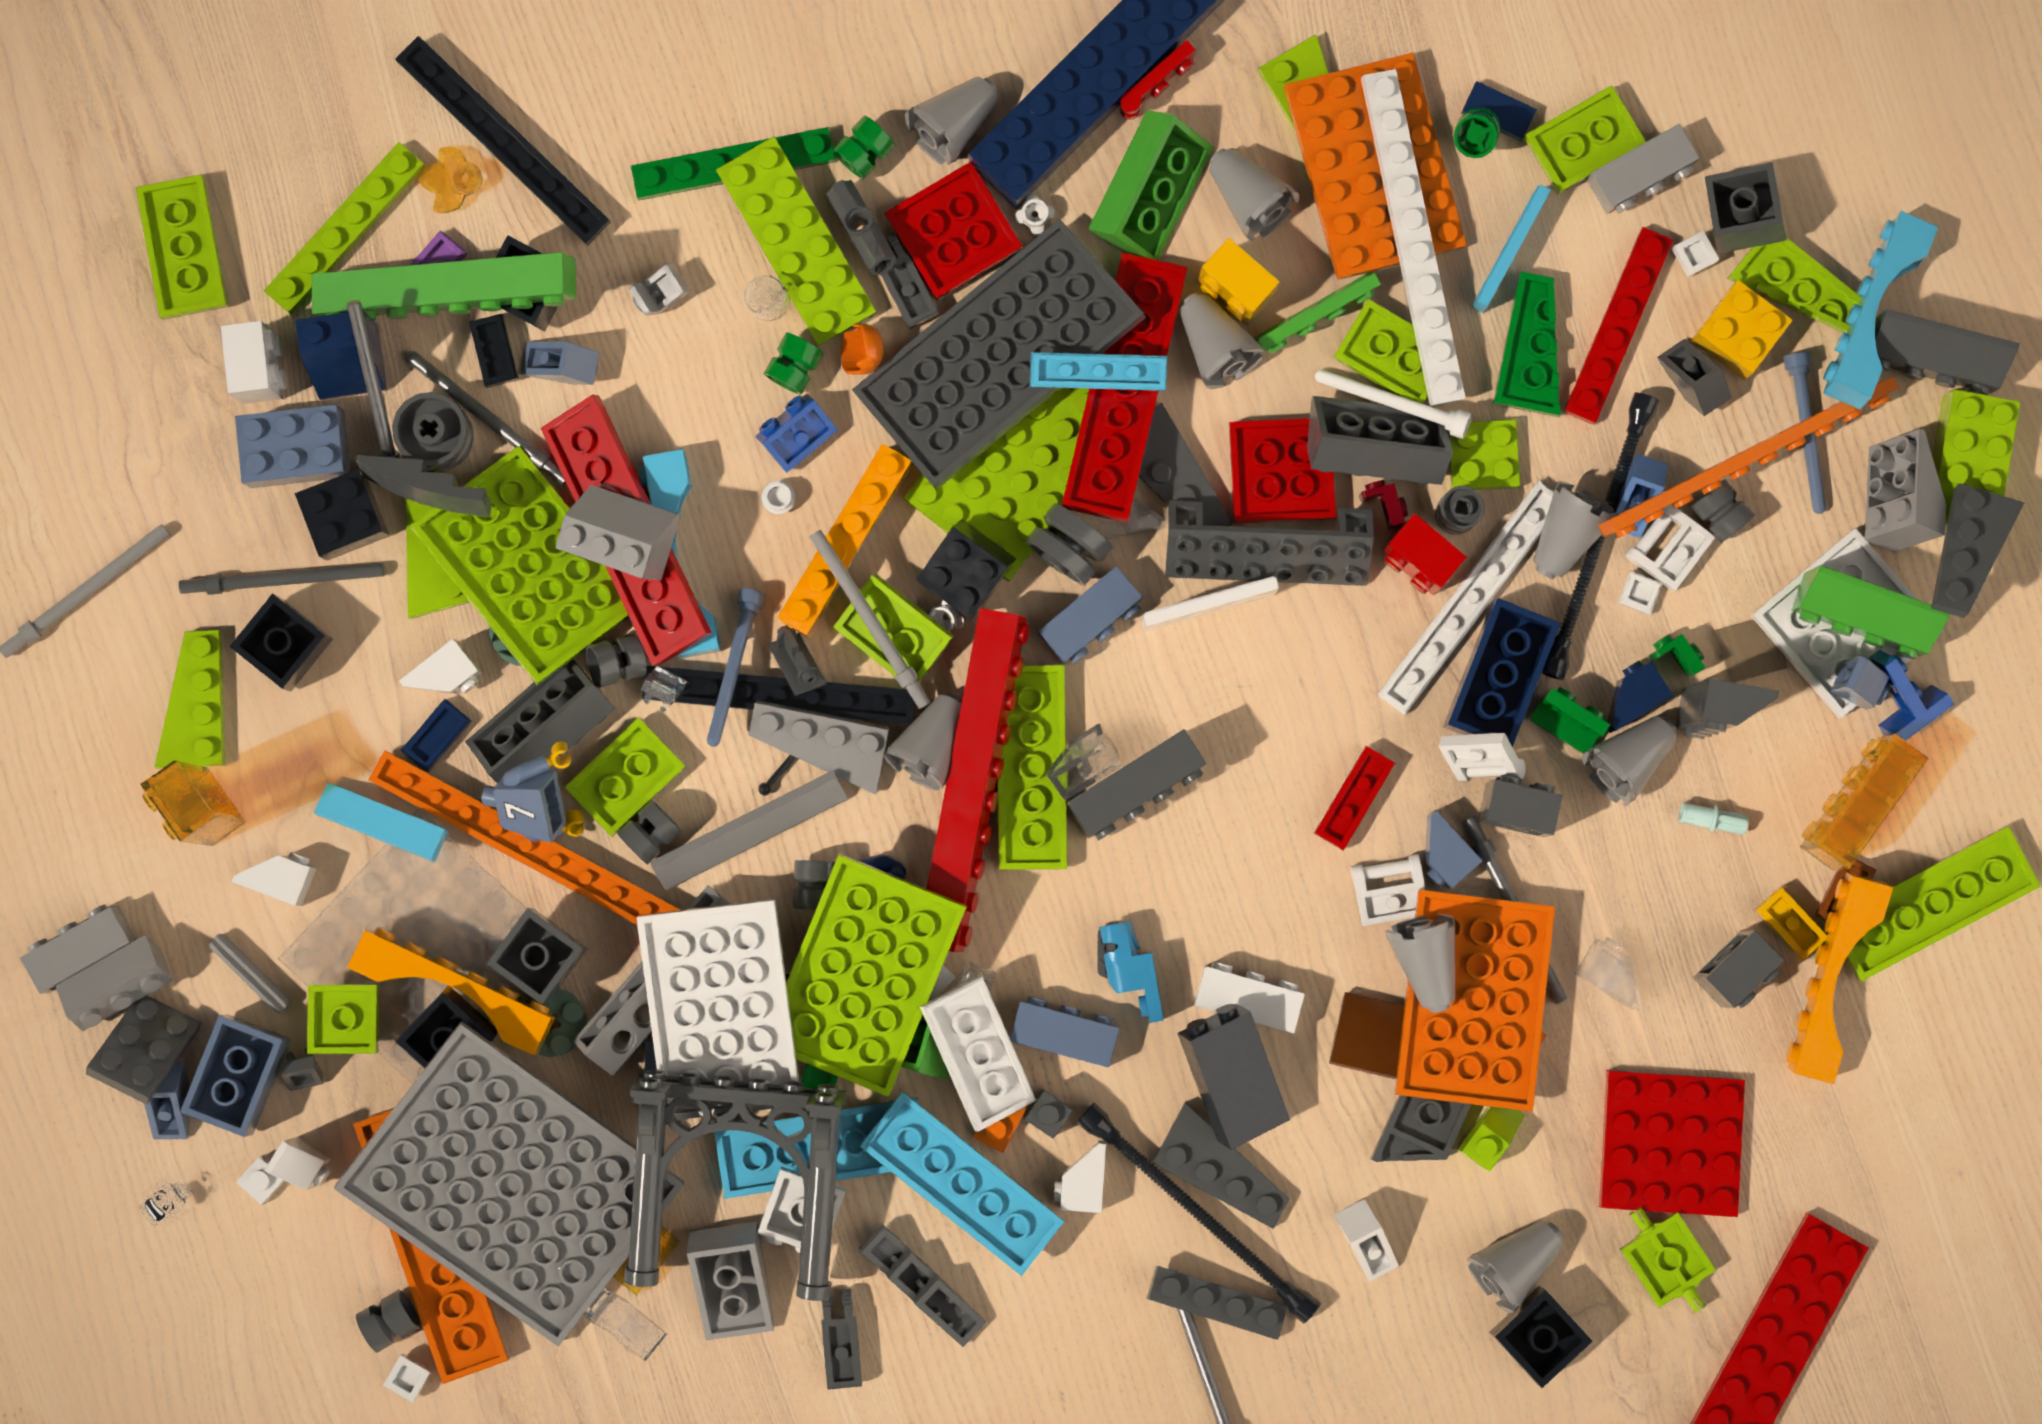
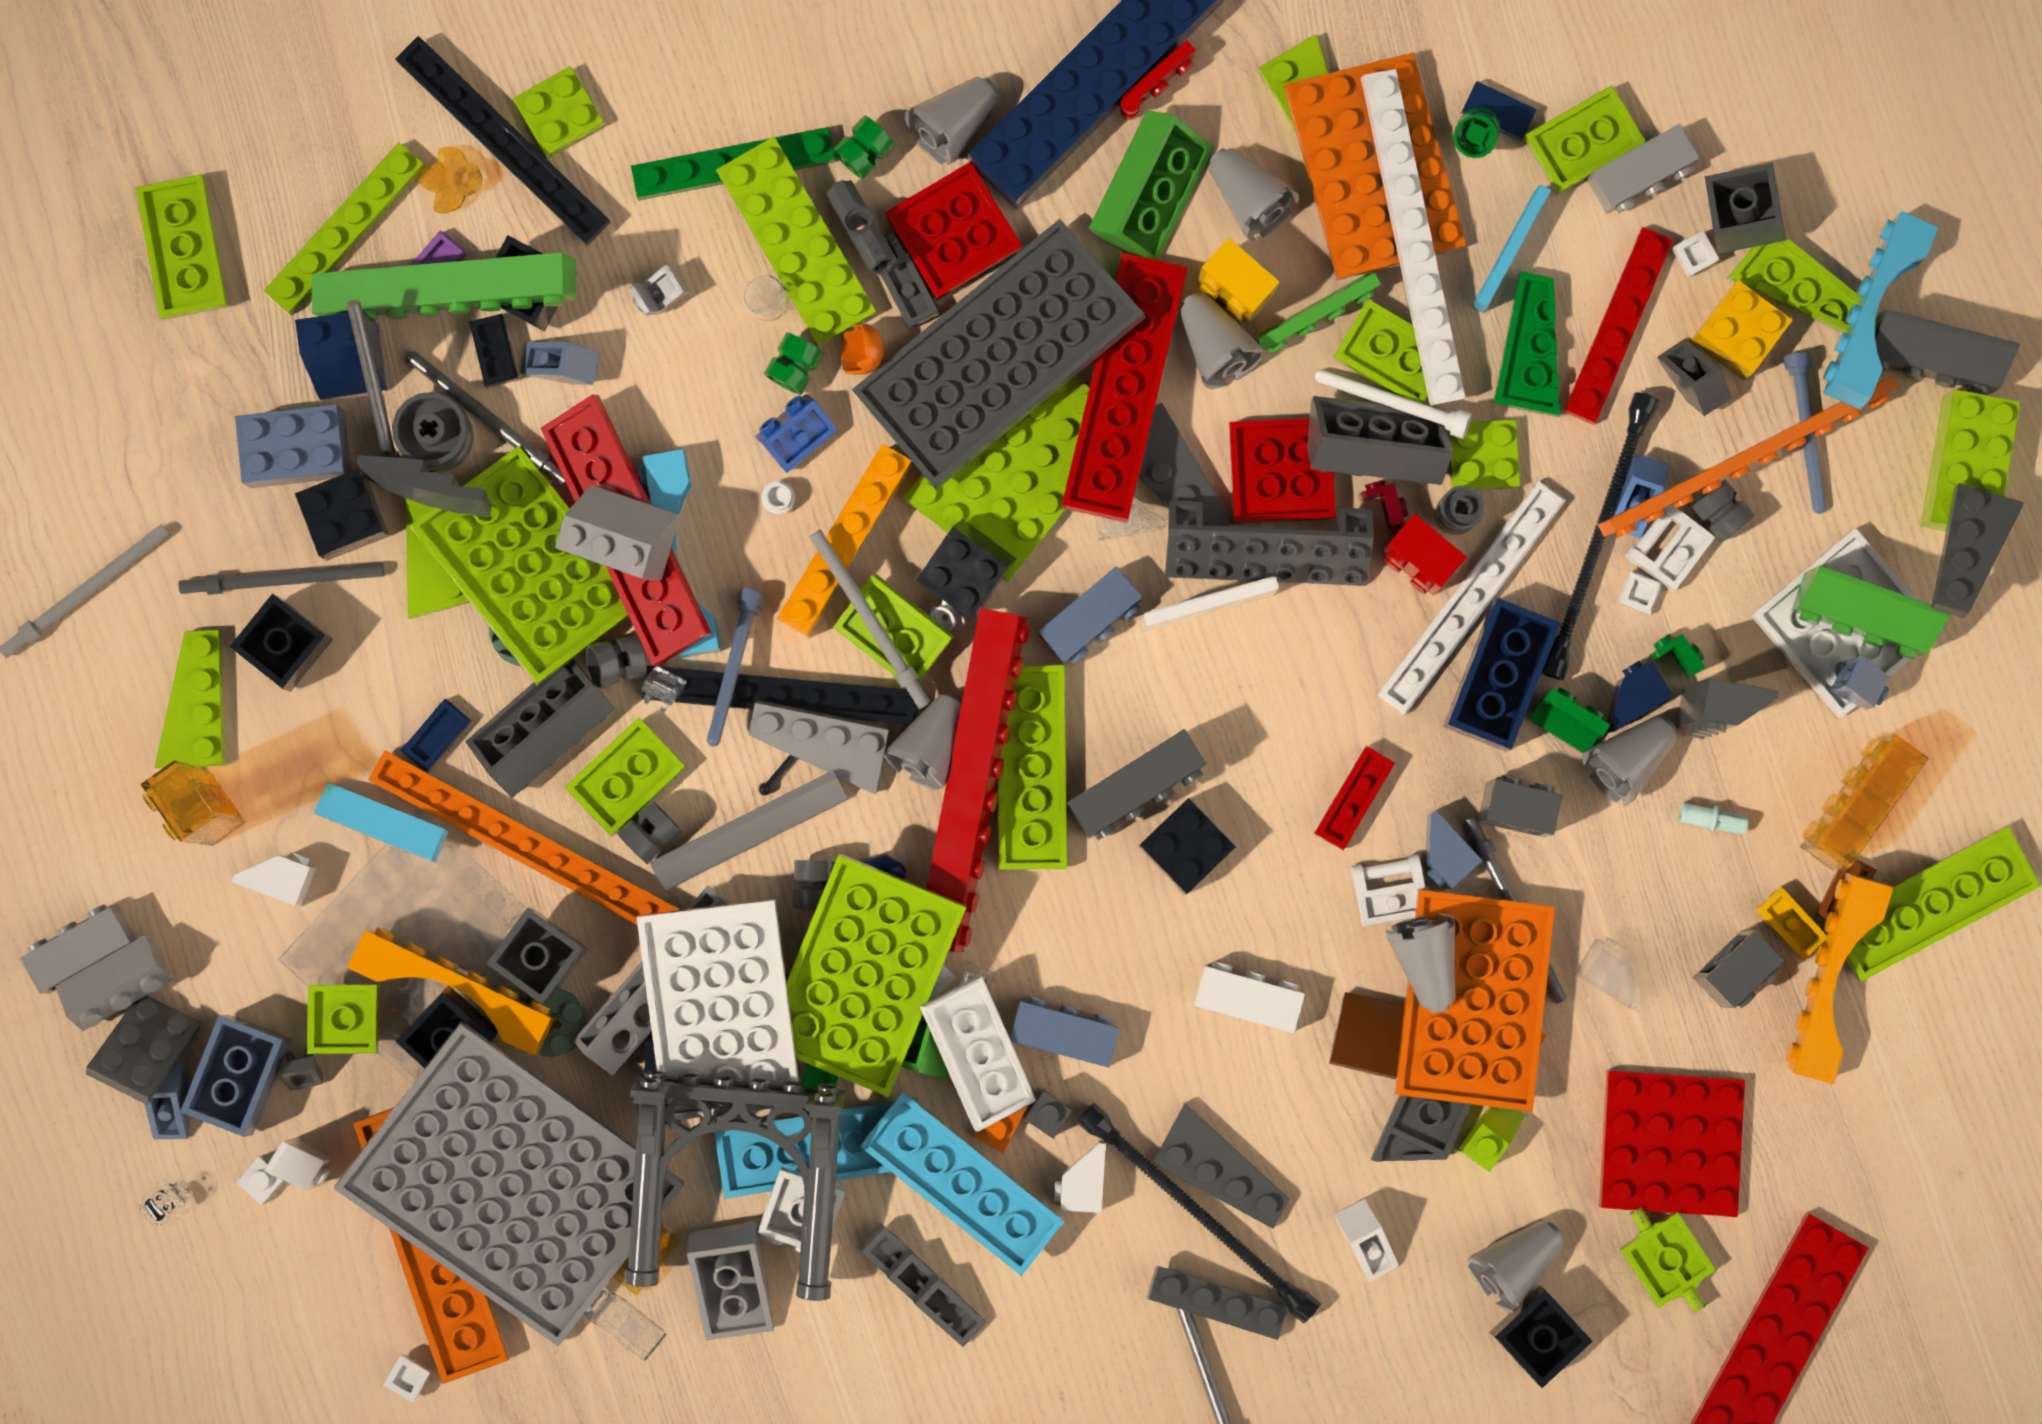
light grey axle [209,934,291,1014] -> none
white brick [220,321,287,404] -> none
dark grey wheel [356,1290,421,1353] -> none
white slope [399,639,483,694] -> none
sand blue torso [482,741,584,843] -> none
dark grey hinge [768,625,826,696] -> none
dark grey hinge [821,1289,862,1390] -> none
white plate [1015,195,1055,235] -> none
dark grey wheel [1026,503,1113,586] -> none
medium azure tile [1030,352,1167,390] -> none
clear slope [1046,723,1123,801] -> none
dark azure plate [1097,921,1164,1023] -> none
black brick [1177,1004,1290,1150] -> none
white plate [1438,733,1526,781] -> none
light grey cone [1533,481,1618,579] -> none
light grey slope [1865,429,1946,552] -> none
blue bracket [1869,650,1954,745] -> none
none -> lime plate [513,65,605,159]
none -> black brick [1138,798,1236,895]

